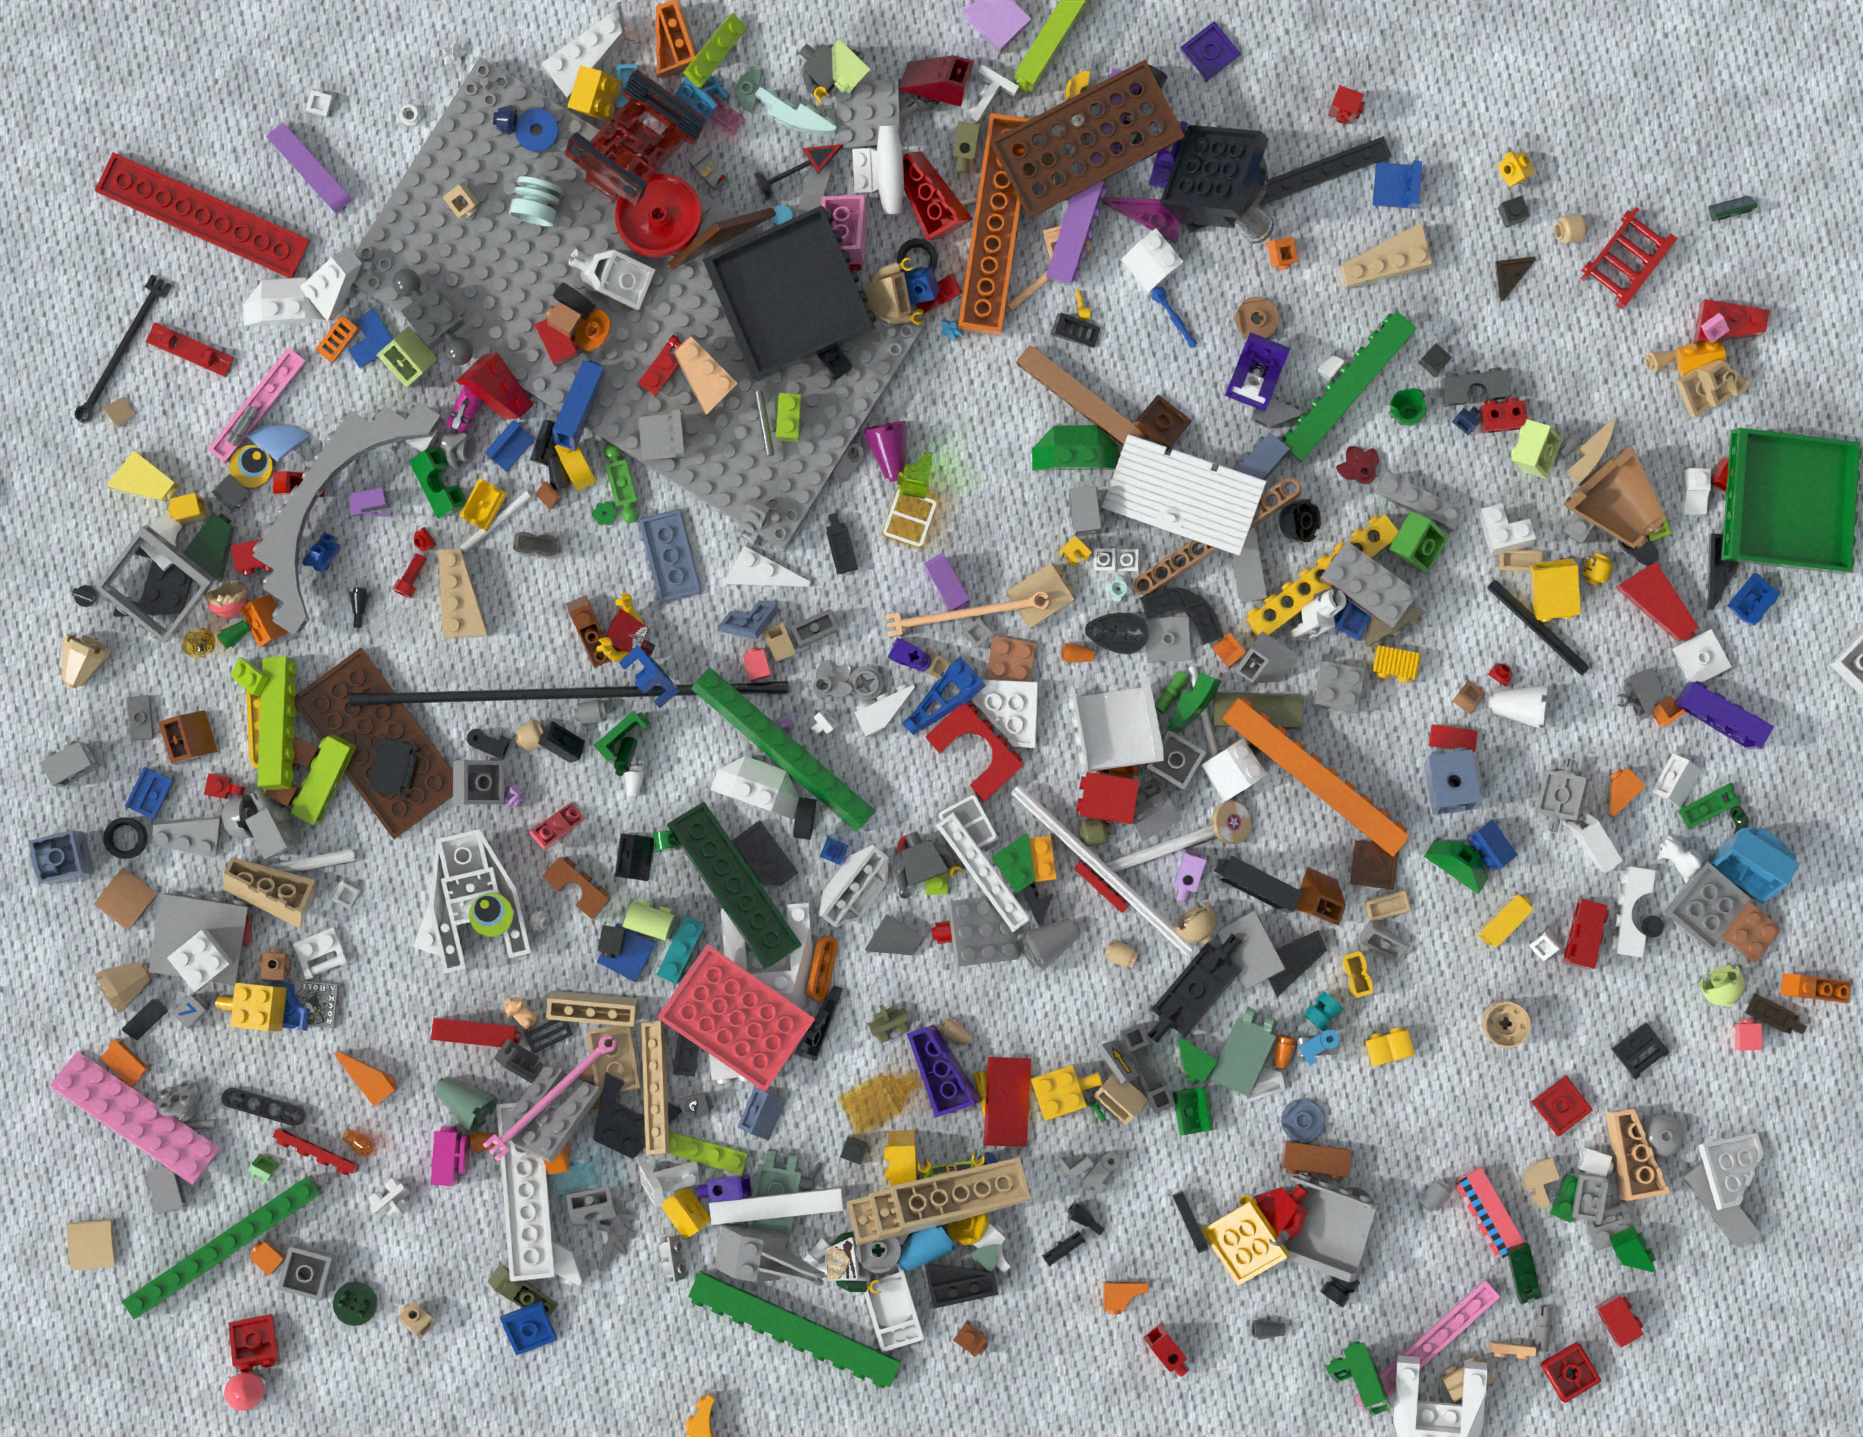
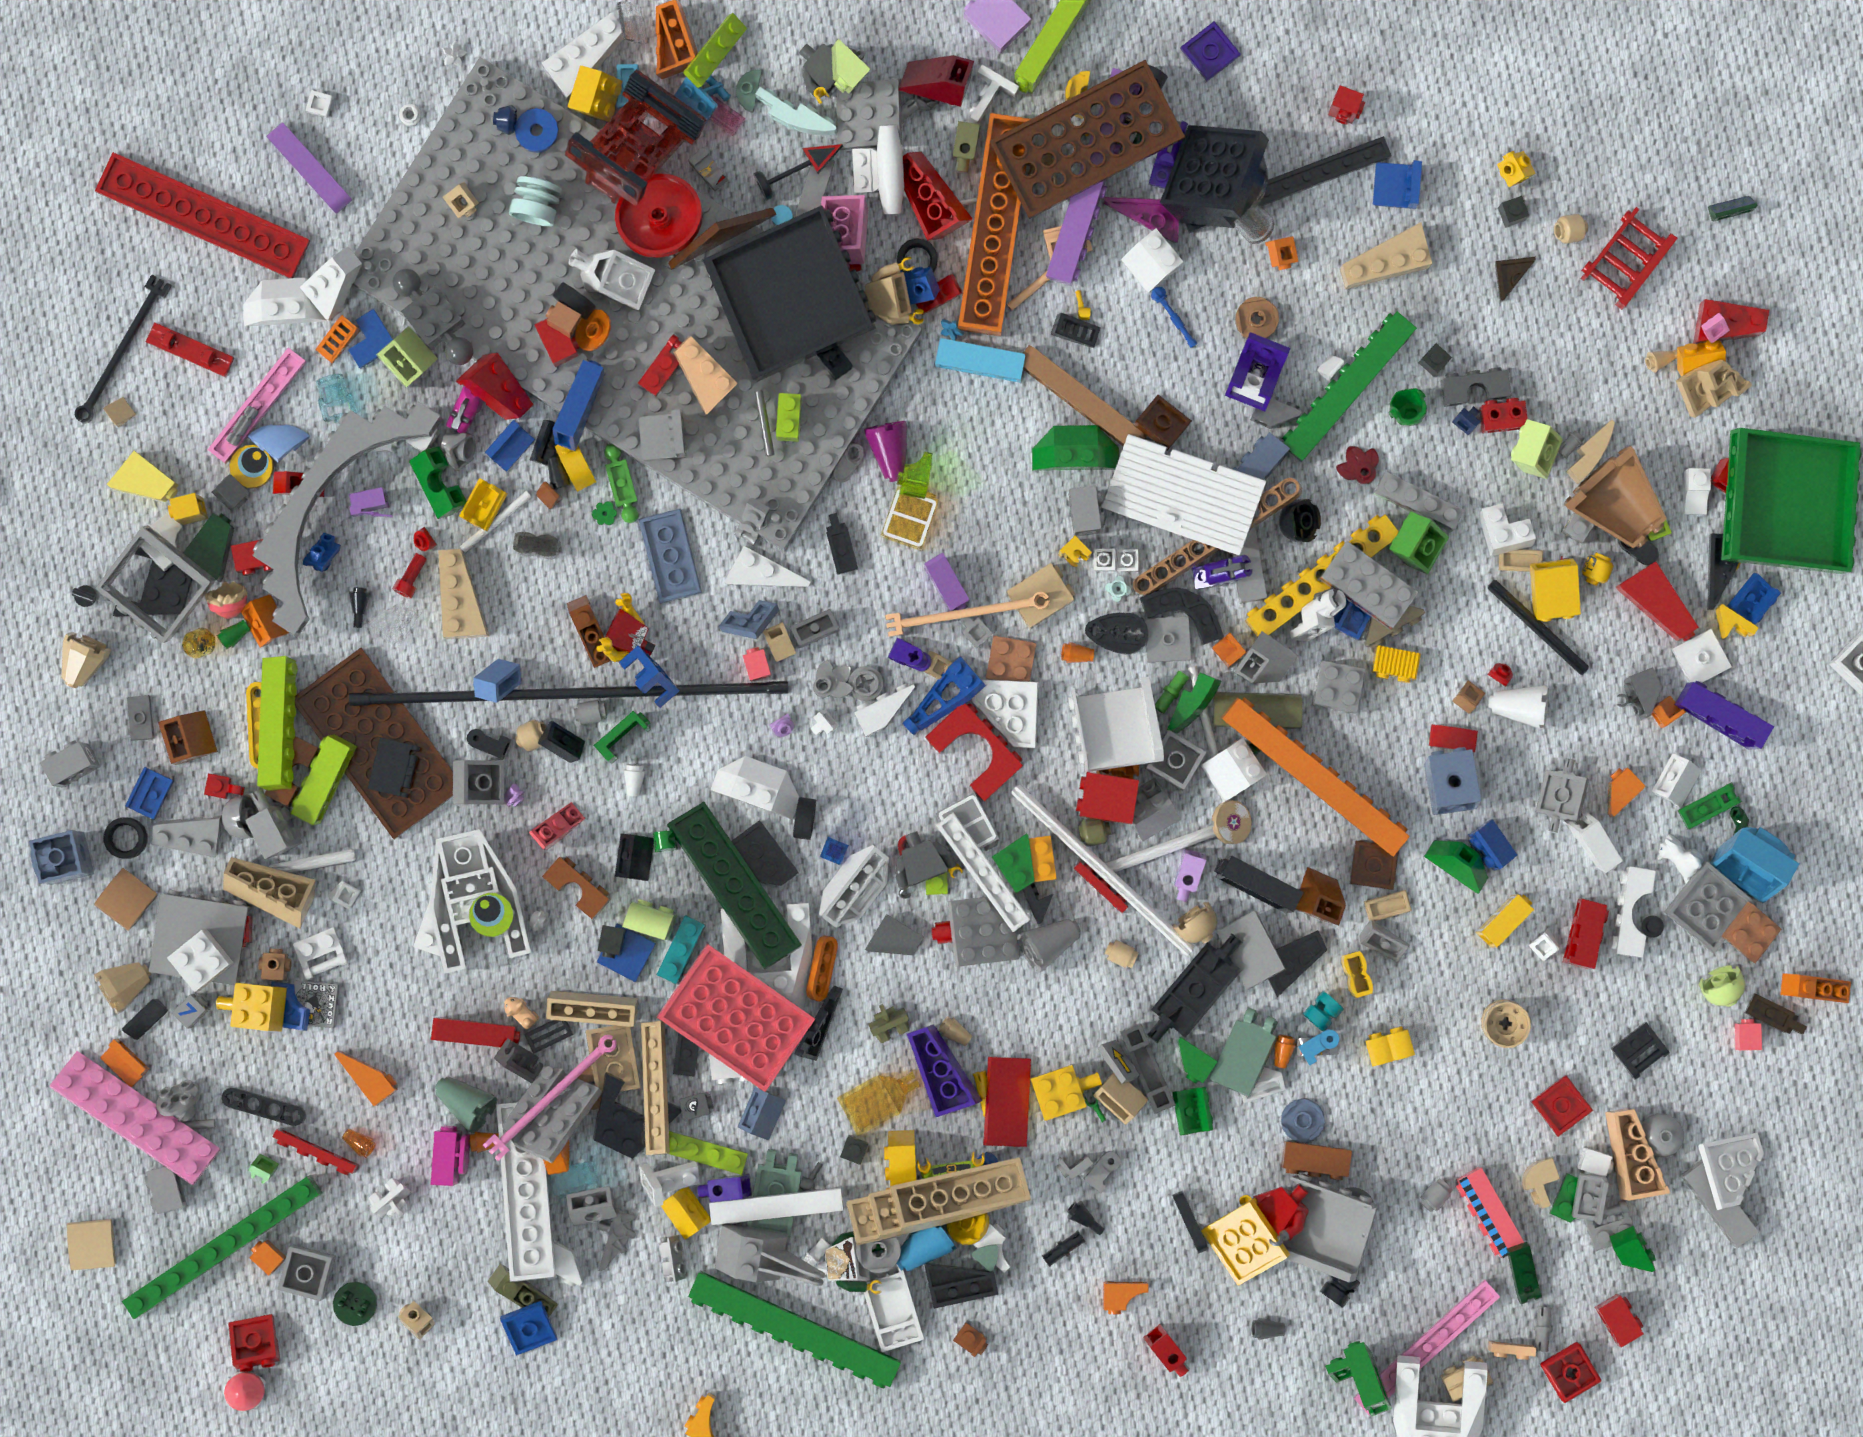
lime plate [231,657,269,697] -> none
dark green cylinder [614,737,637,776] -> none
green brick [691,667,875,832] -> none
none -> clear light blue piece [316,374,357,423]
none -> medium blue brick [473,659,521,703]
none -> medium azure panel [935,338,1025,383]
none -> dark purple plate [1192,555,1252,589]
none -> yellow slope [1715,604,1759,639]

